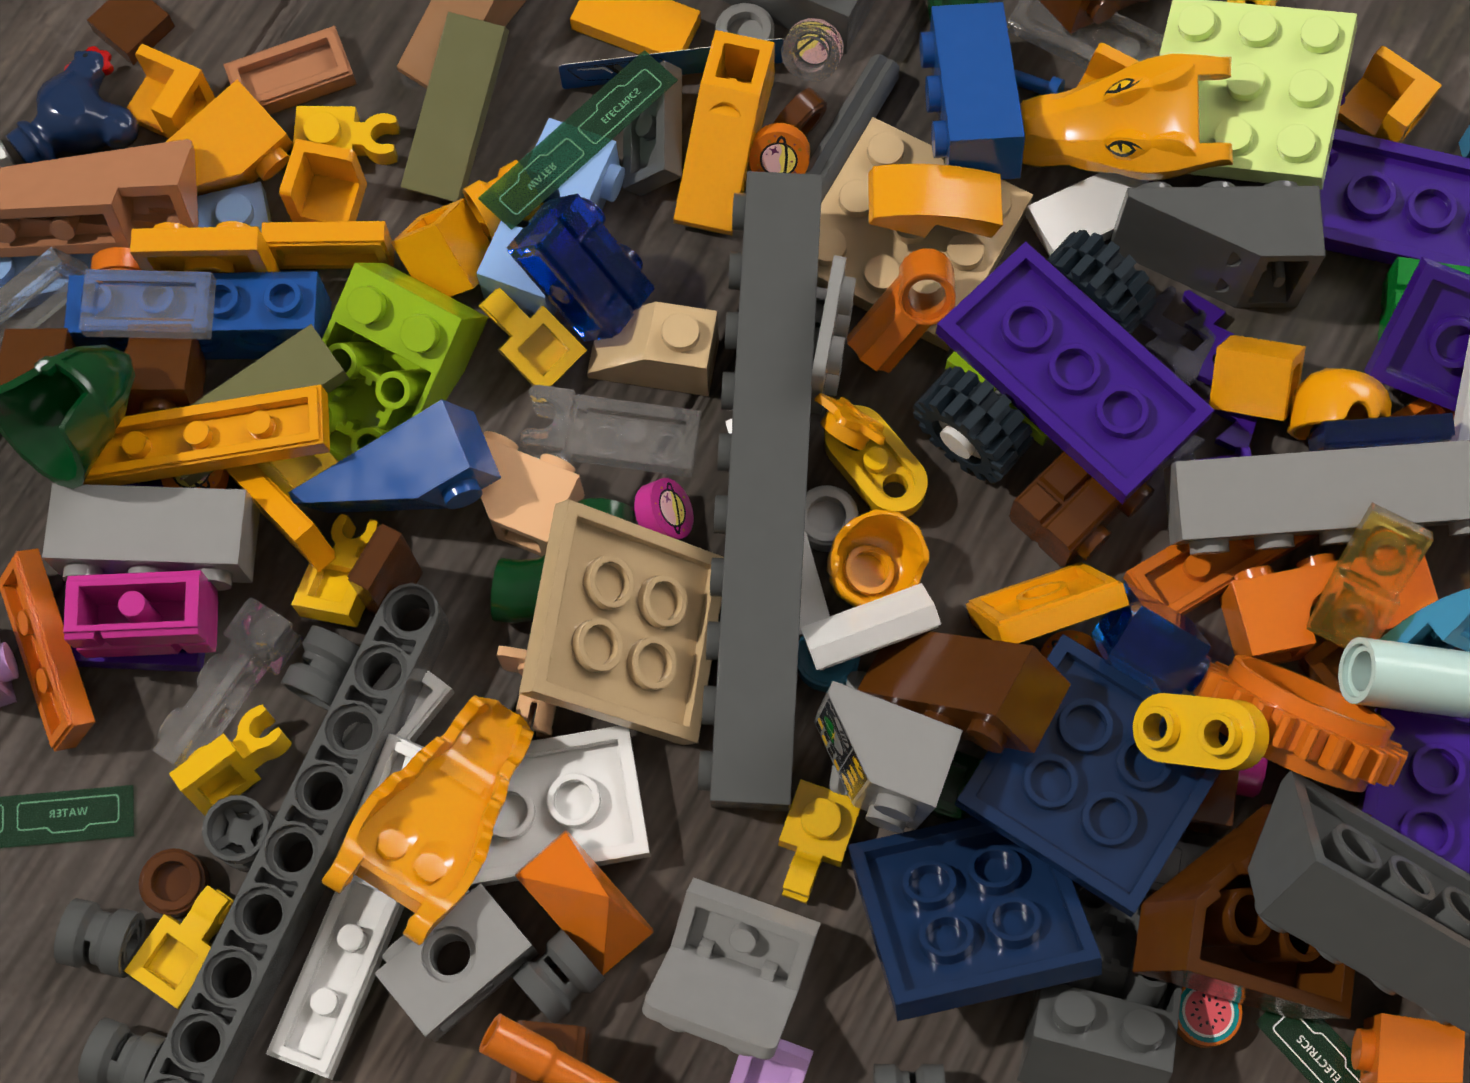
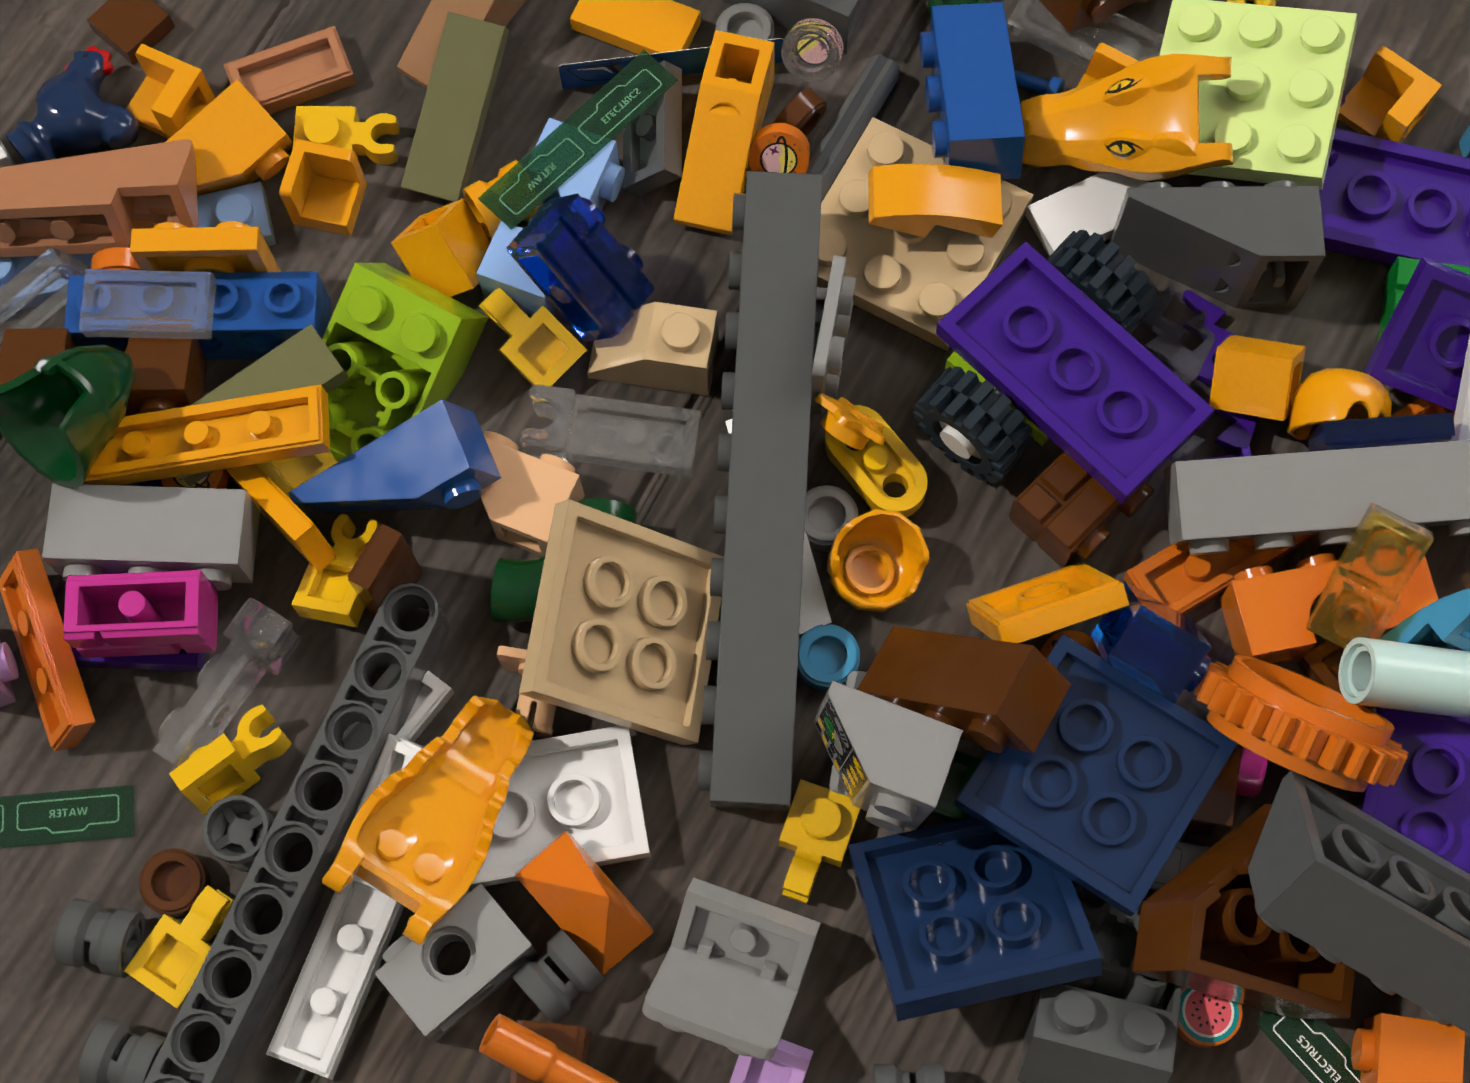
light orange tile [261,221,395,269] -> none
dark grey wheel [280,625,360,711] -> none
dark pink tile [634,478,694,540] -> none
white tile [800,583,941,671] -> none
orange piece [847,248,956,373] -> none
yellow plate [1133,693,1269,770] -> none

